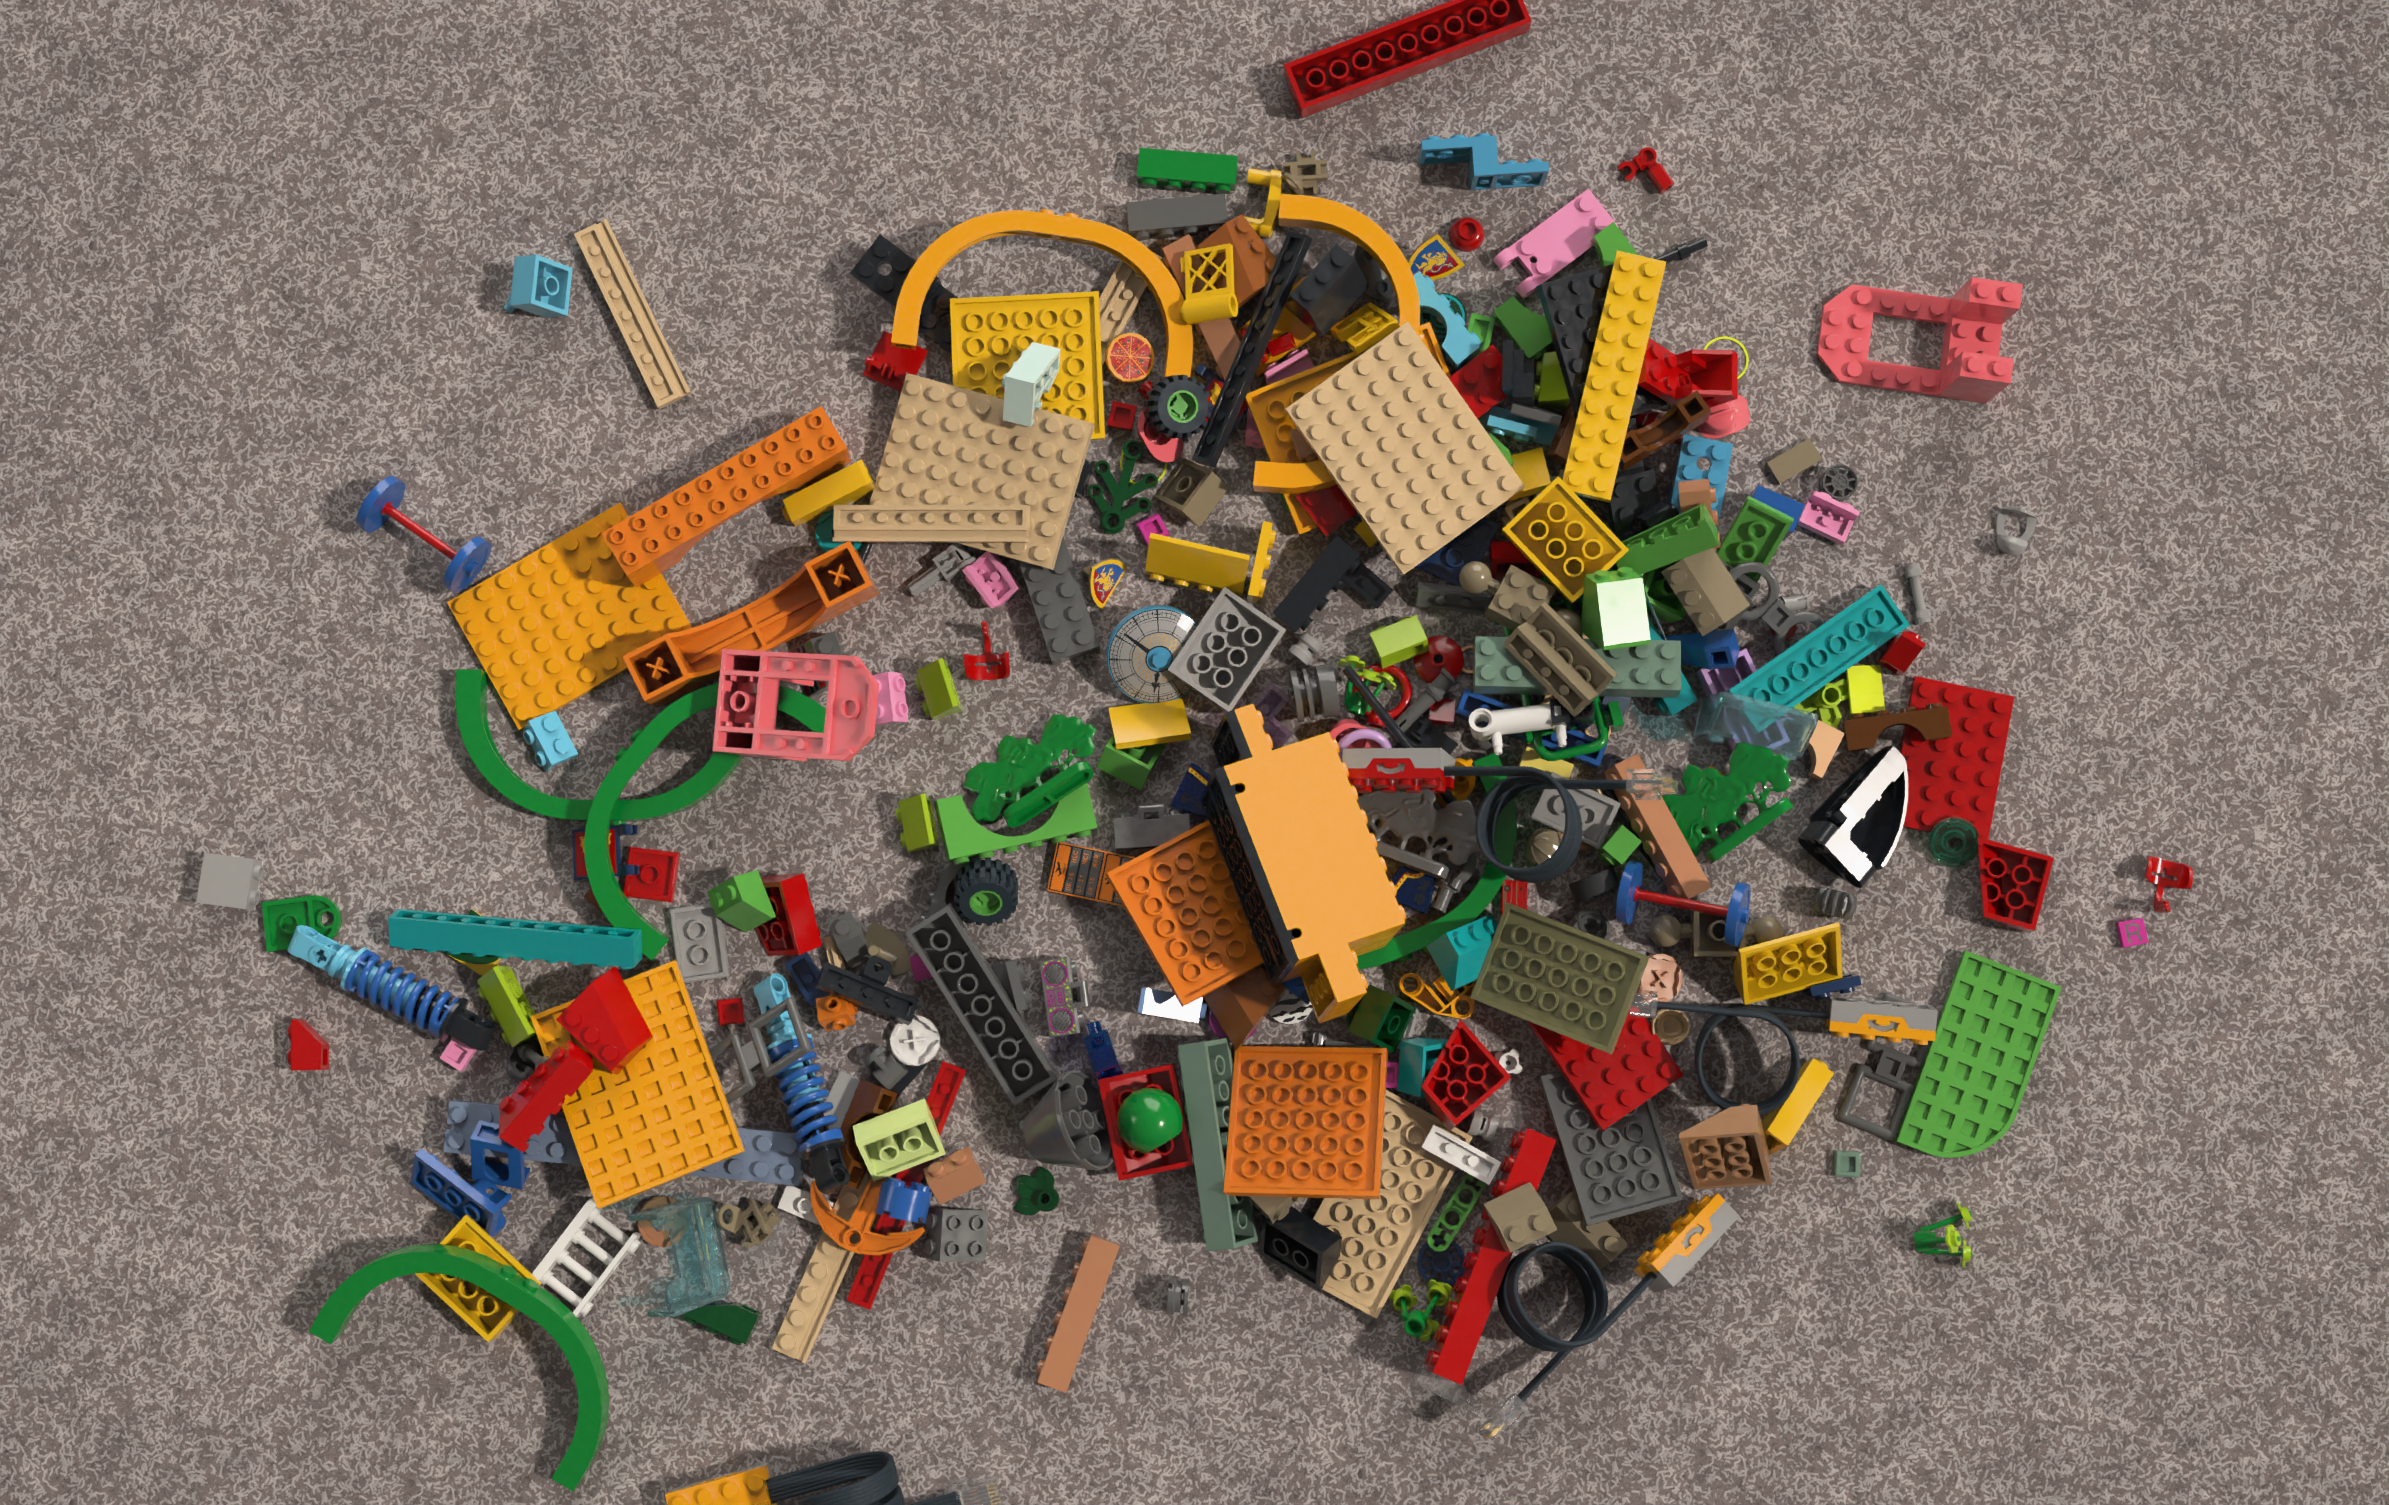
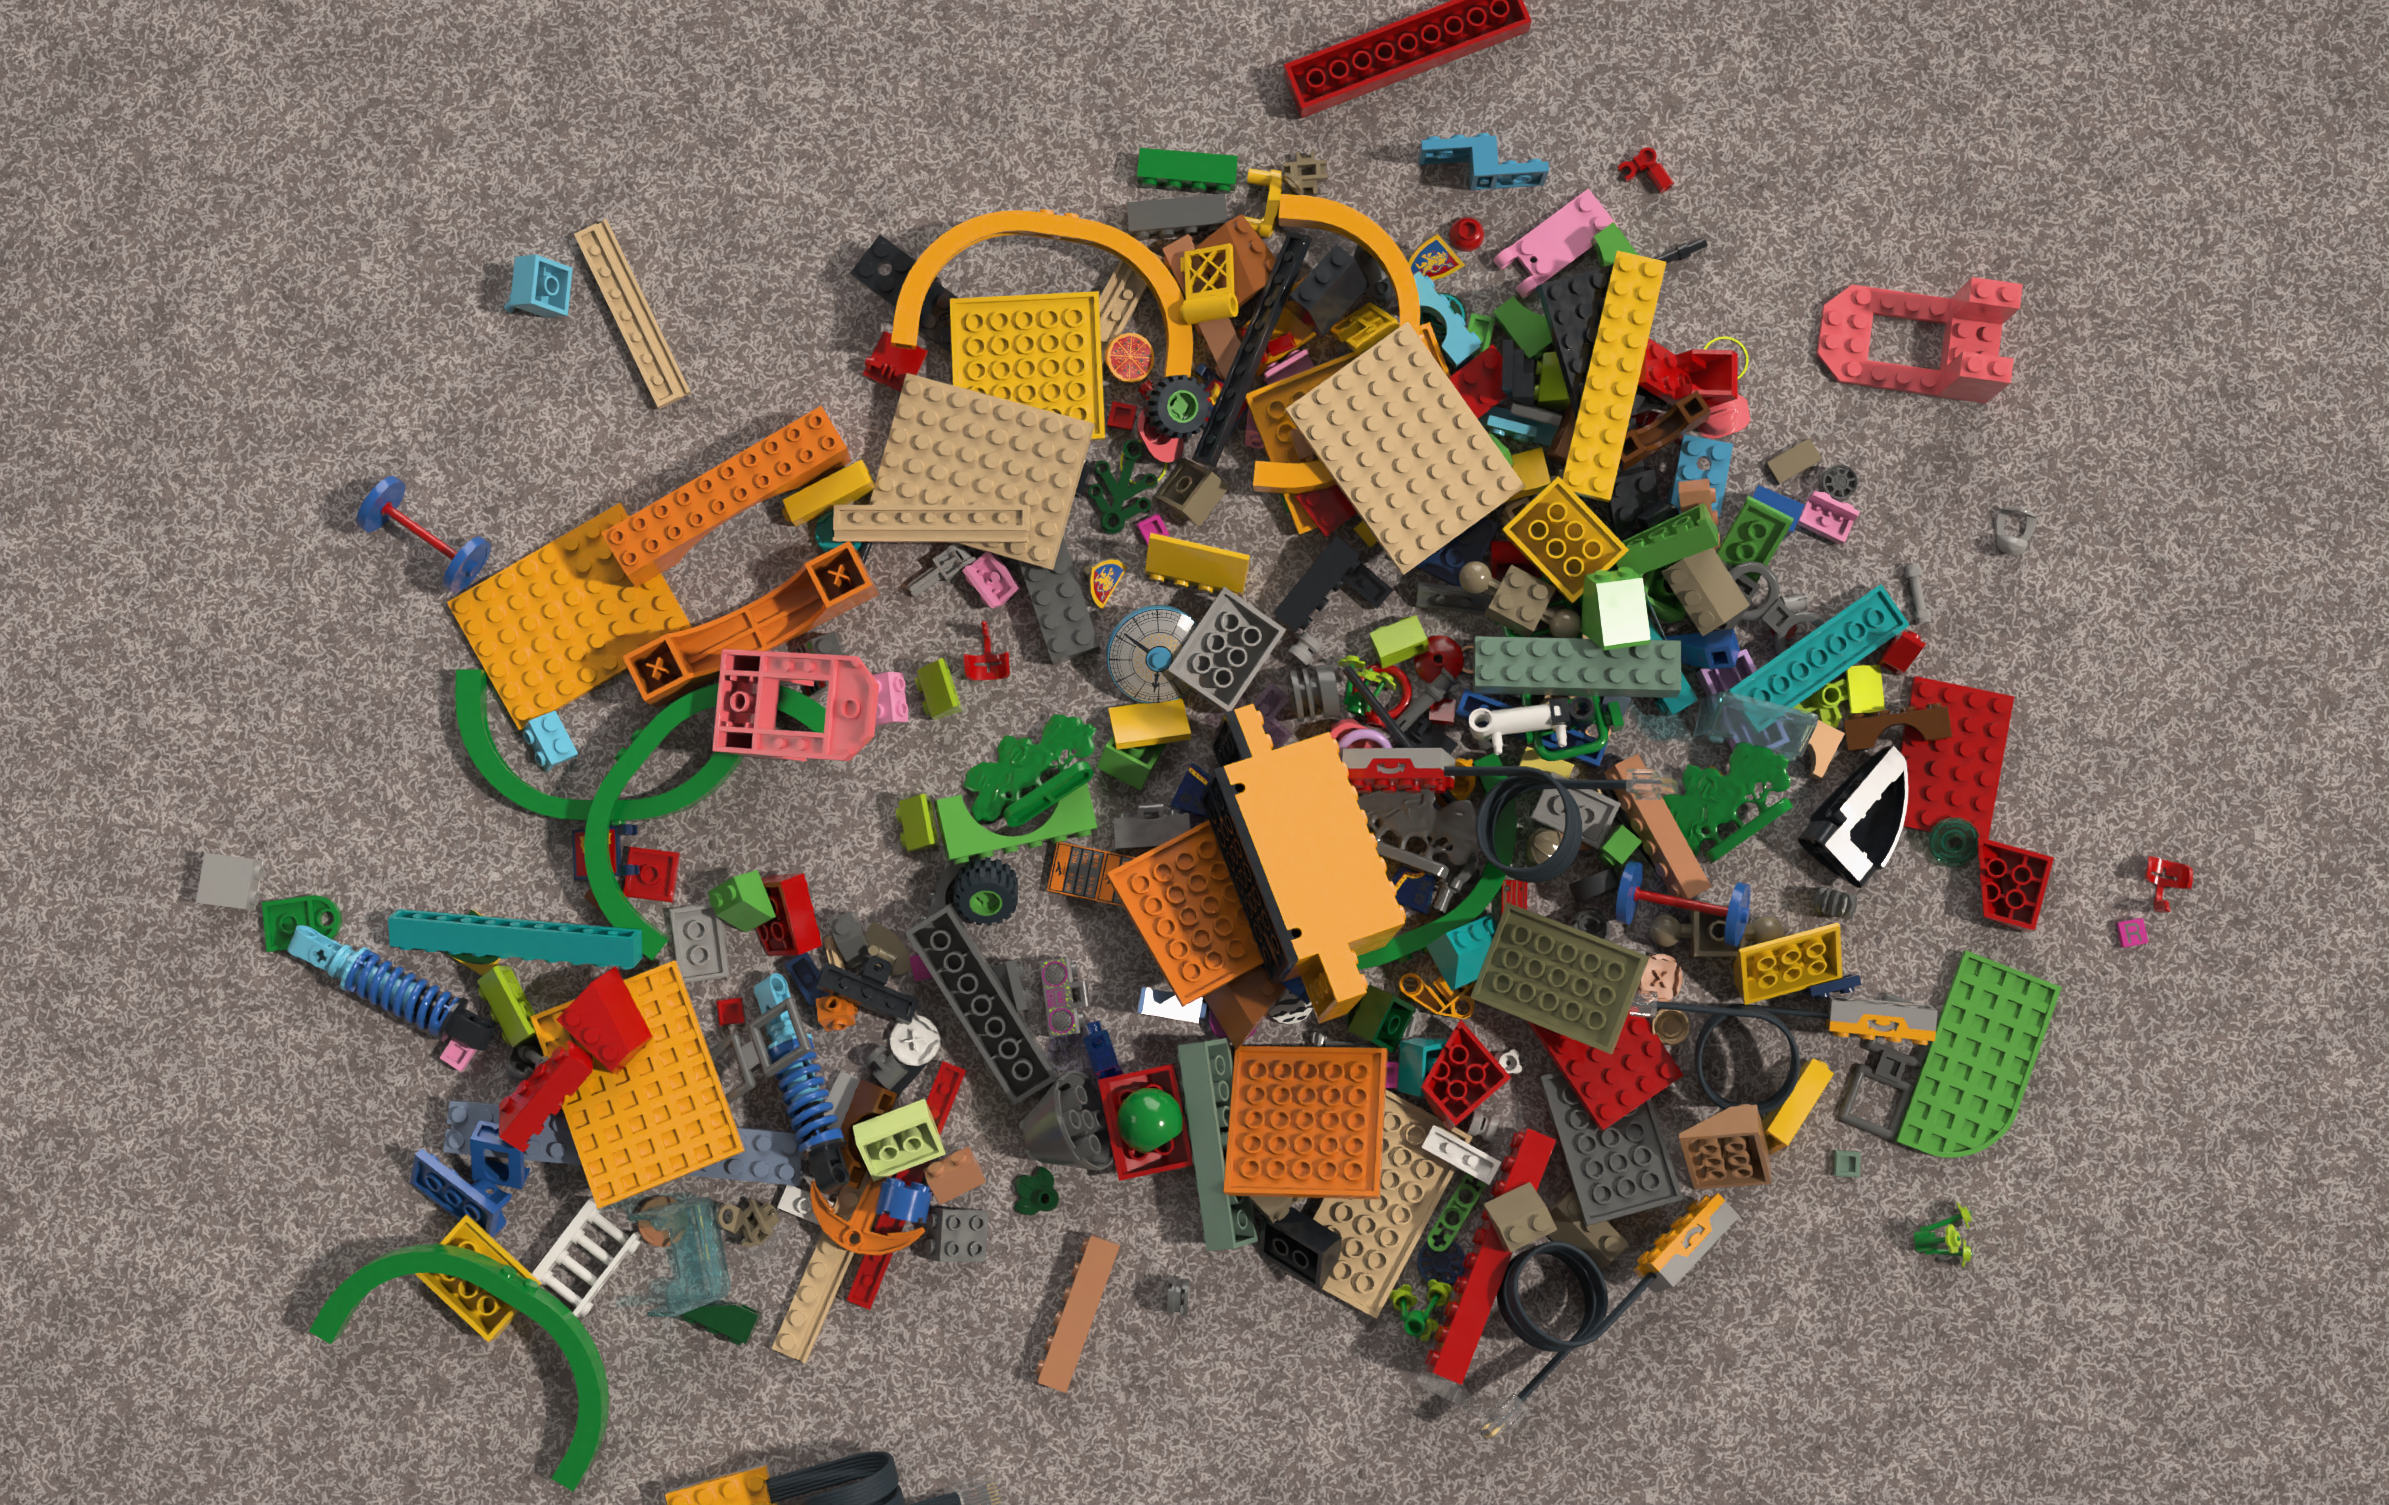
red slope [287,1019,329,1071] -> none
light aqua wedge [1002,342,1061,427] -> none
yellow plate [1246,521,1276,604] -> none
dark tan slope [1503,602,1618,717] -> none

